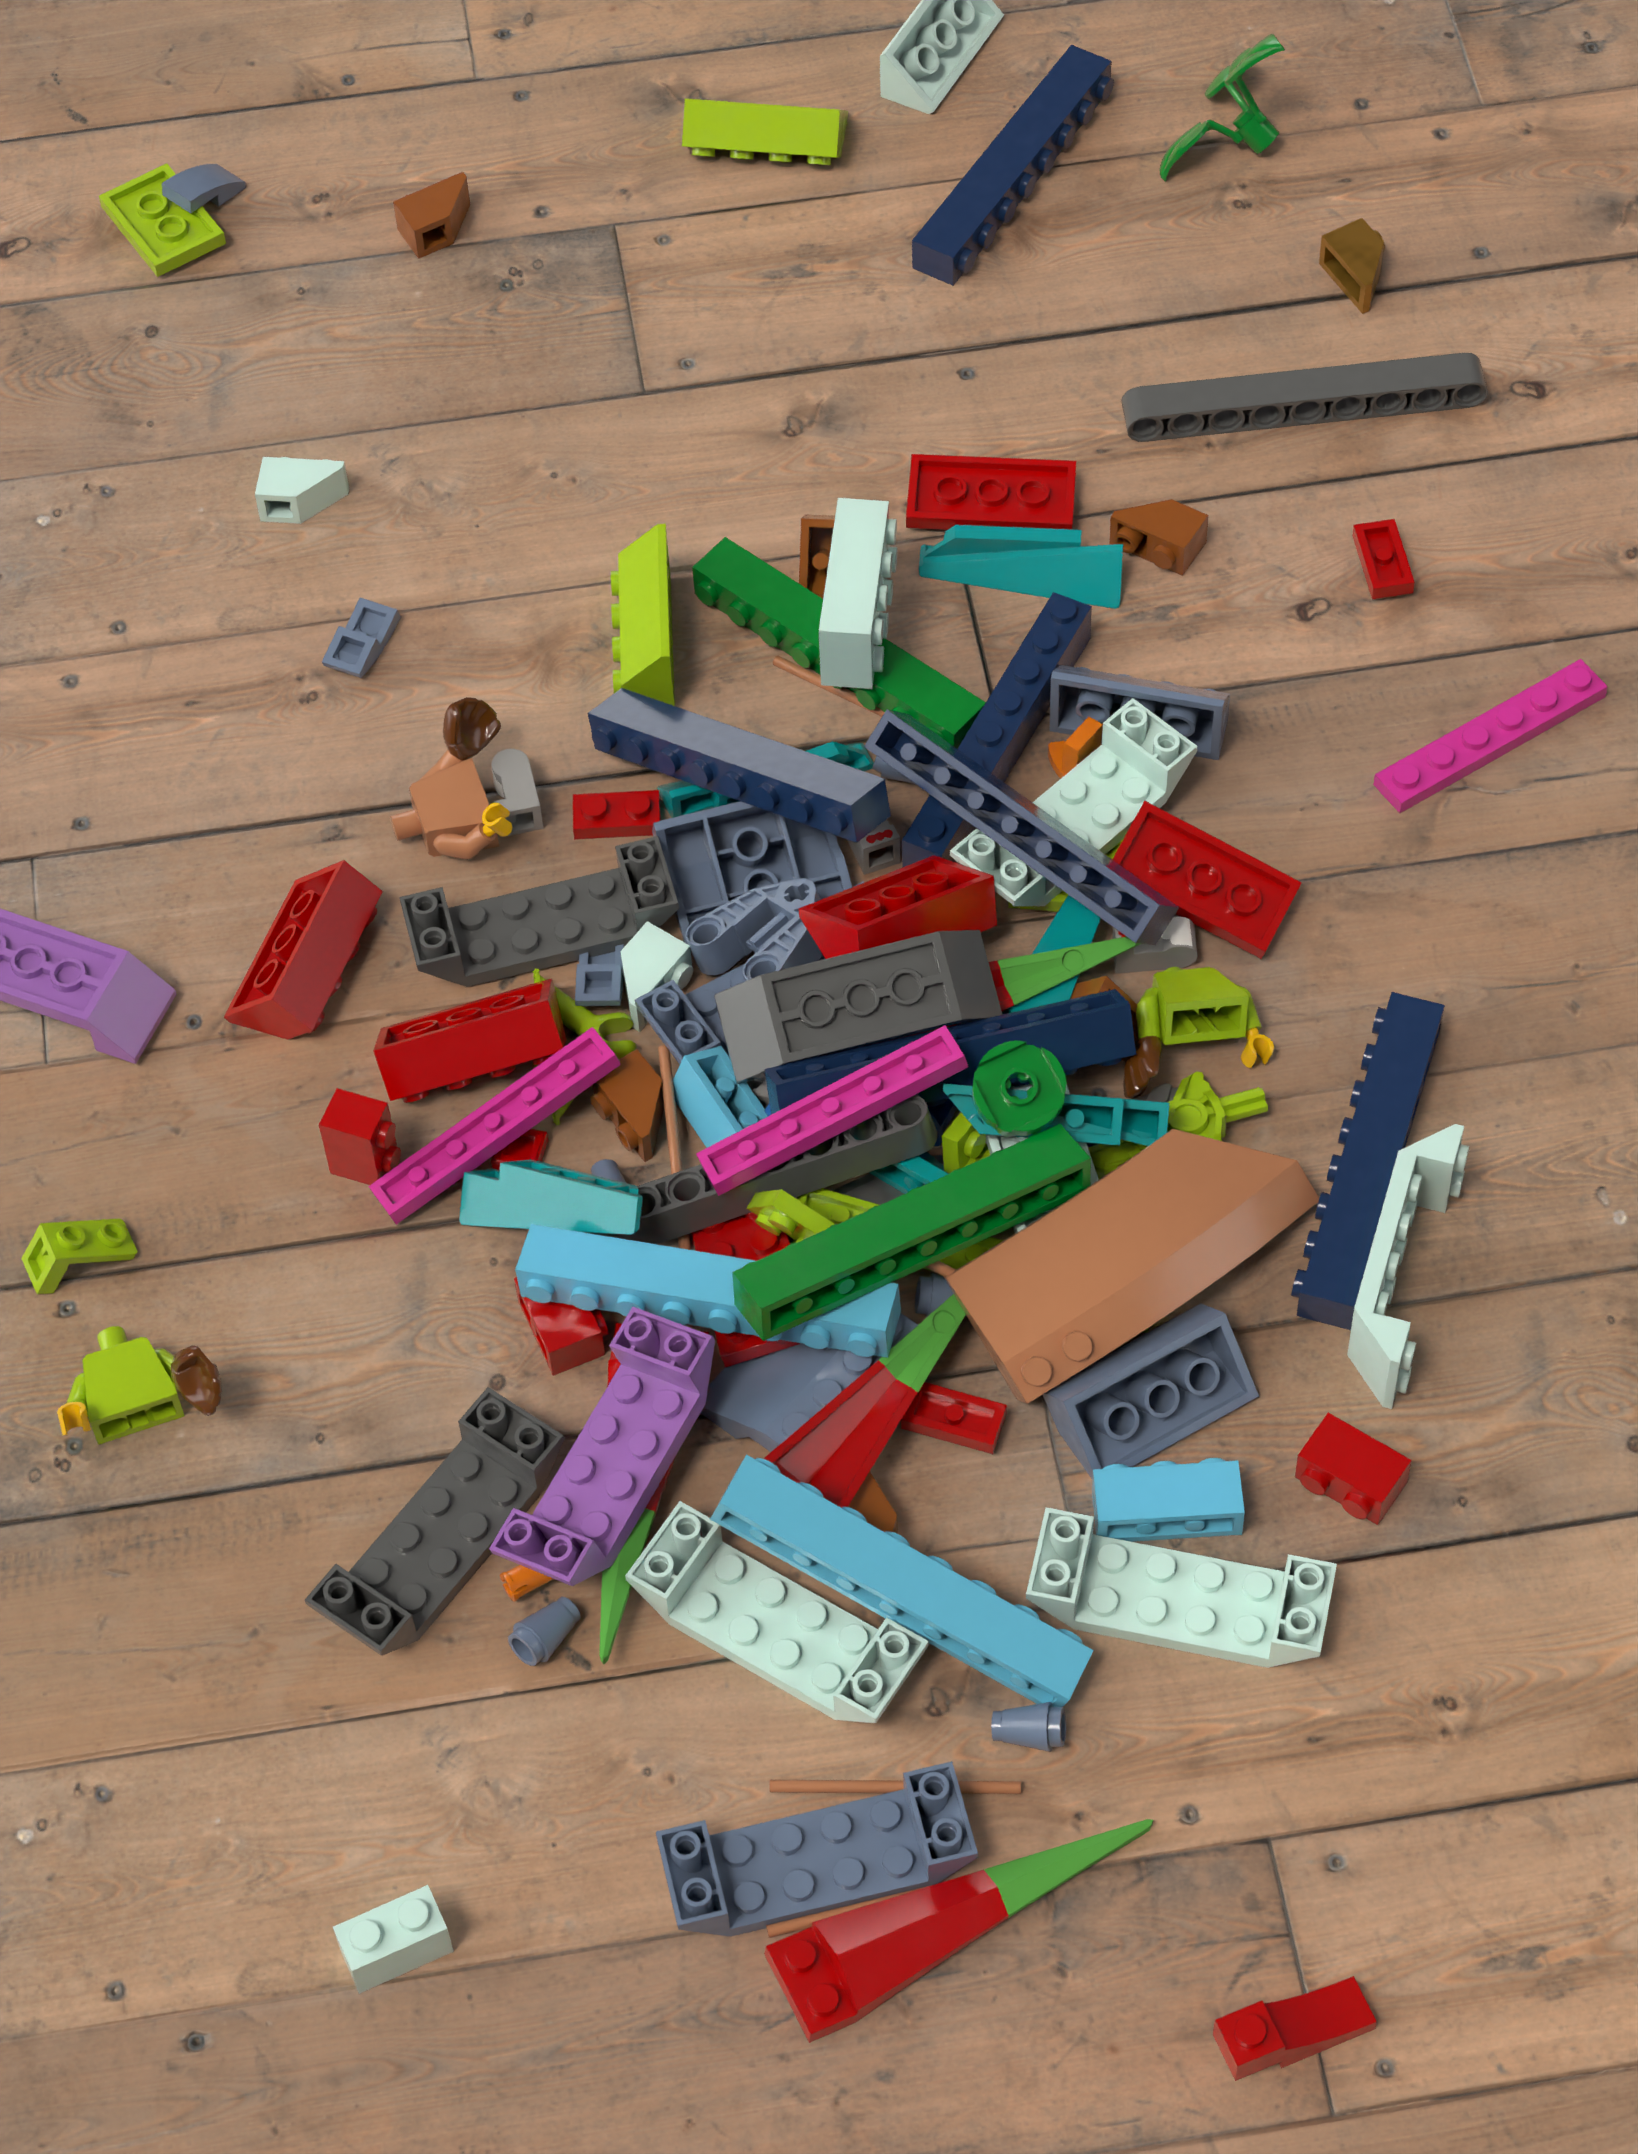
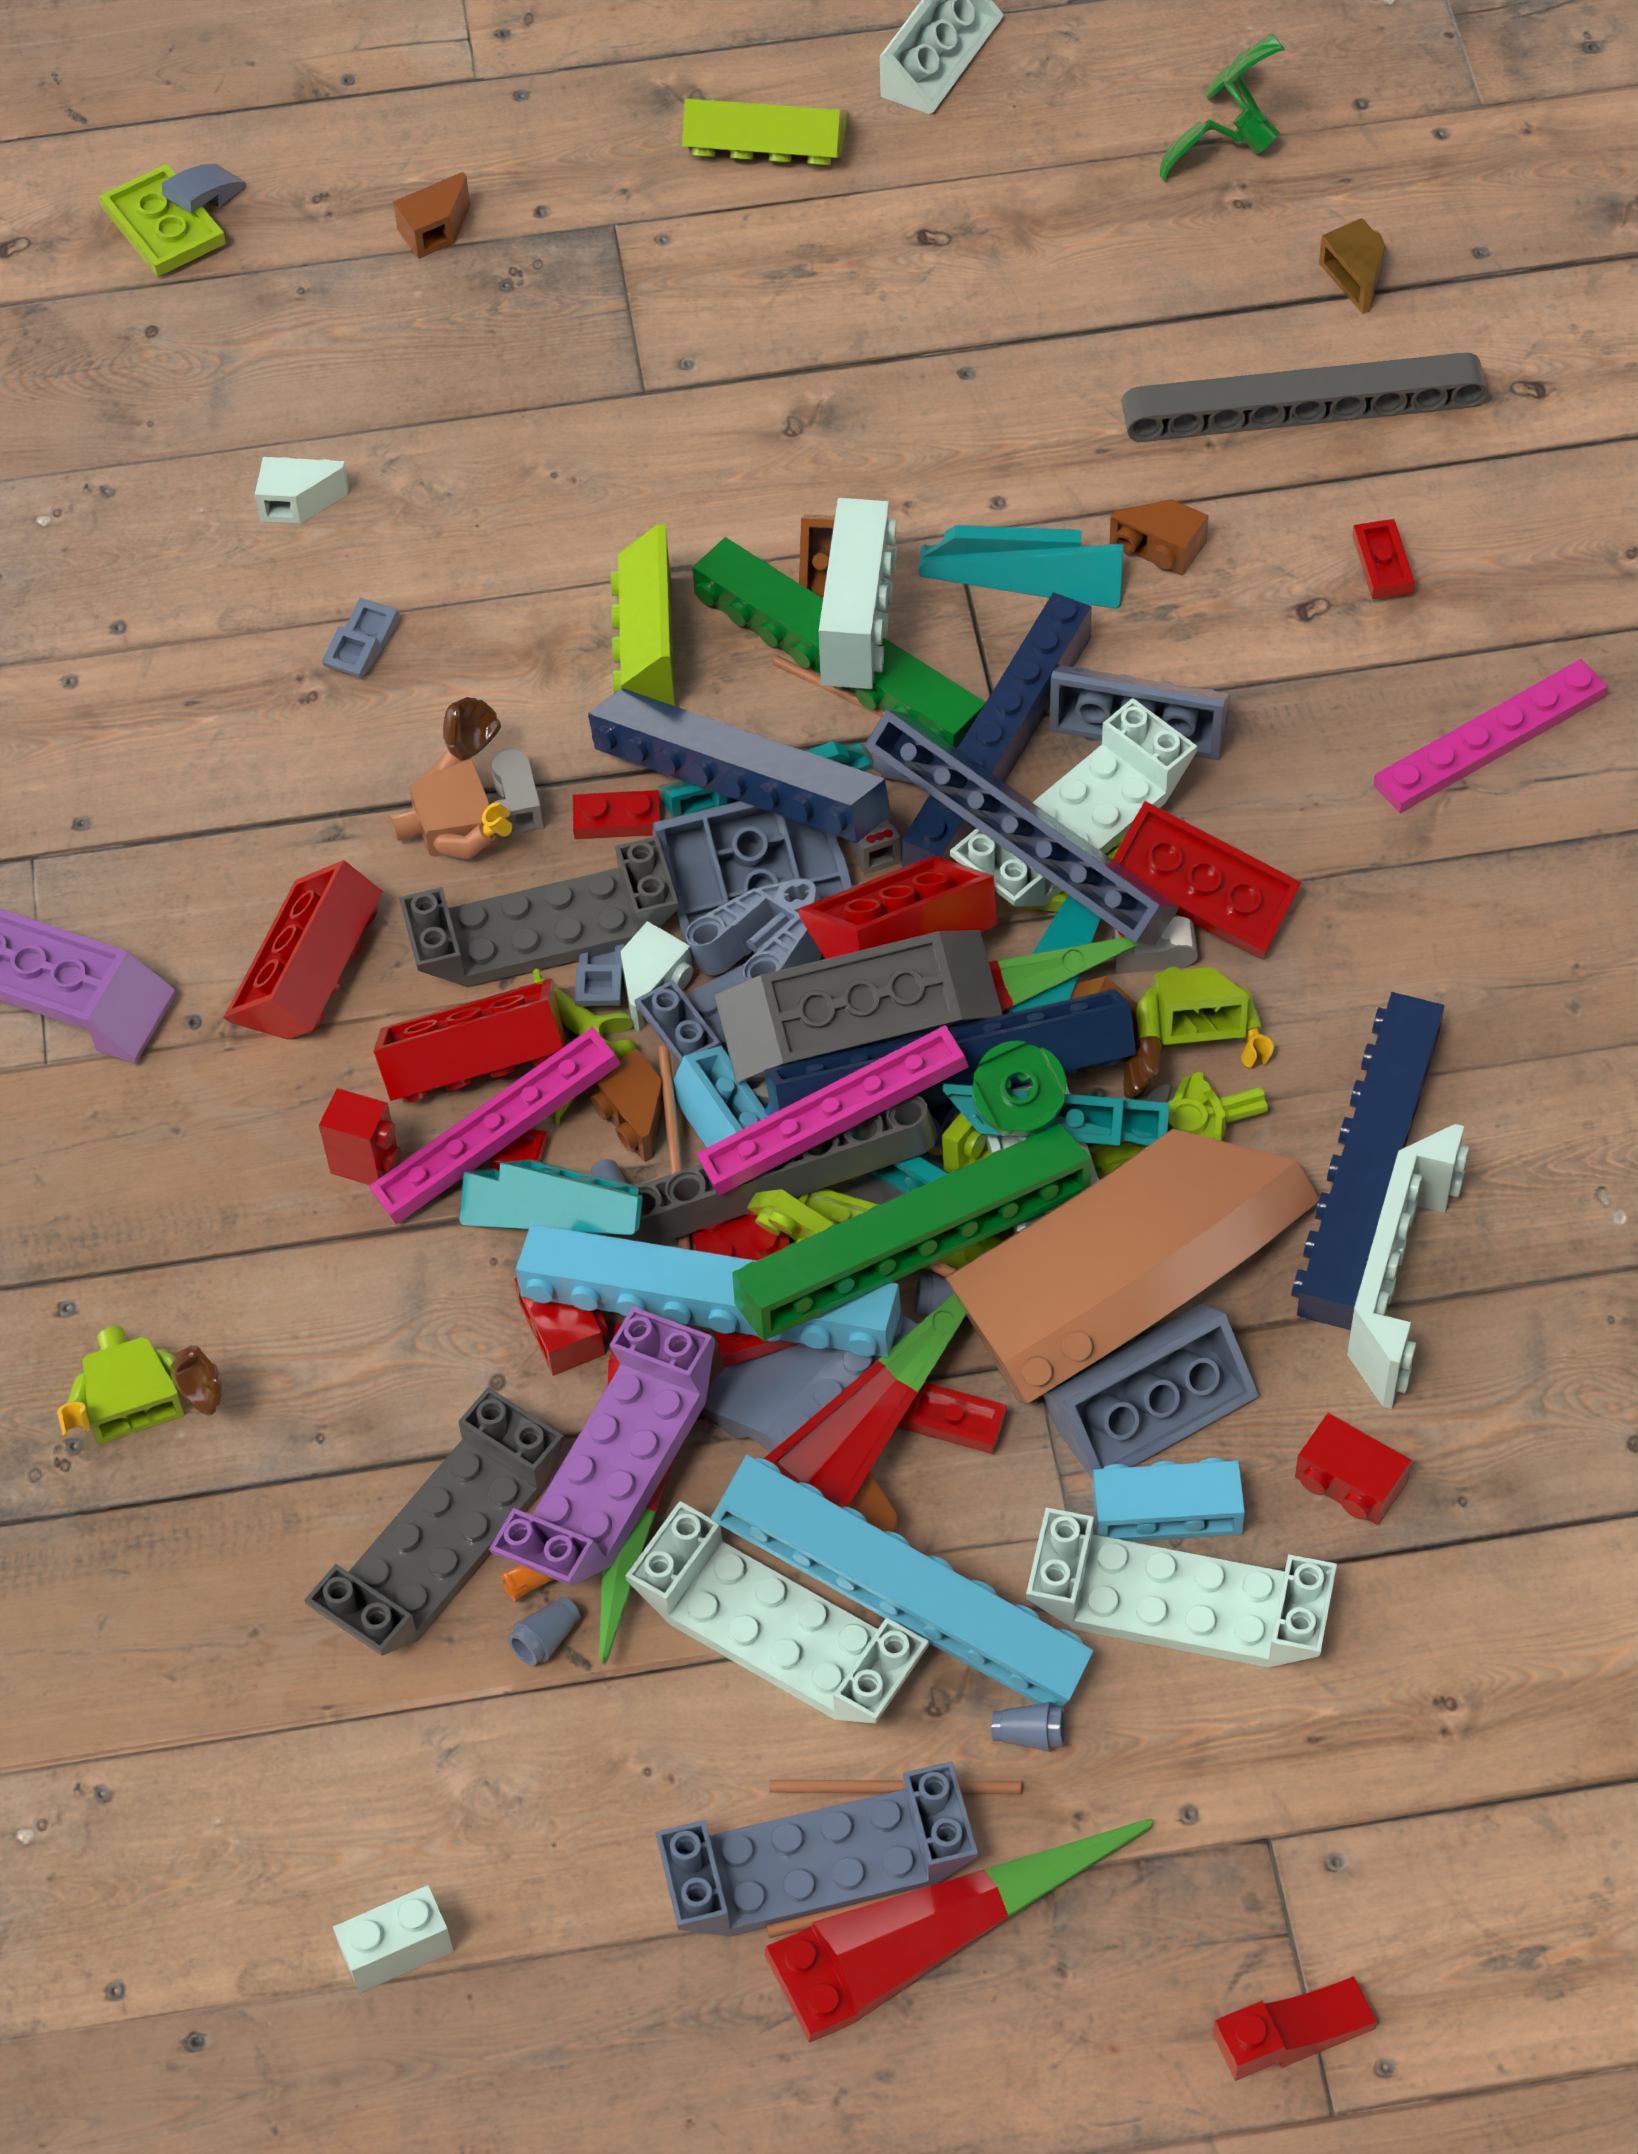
lime bracket [21,1218,137,1294] -> none
red plate [906,454,1077,530] -> none
dark blue brick [912,44,1114,286] -> none
orange tile [1048,716,1103,778] -> none

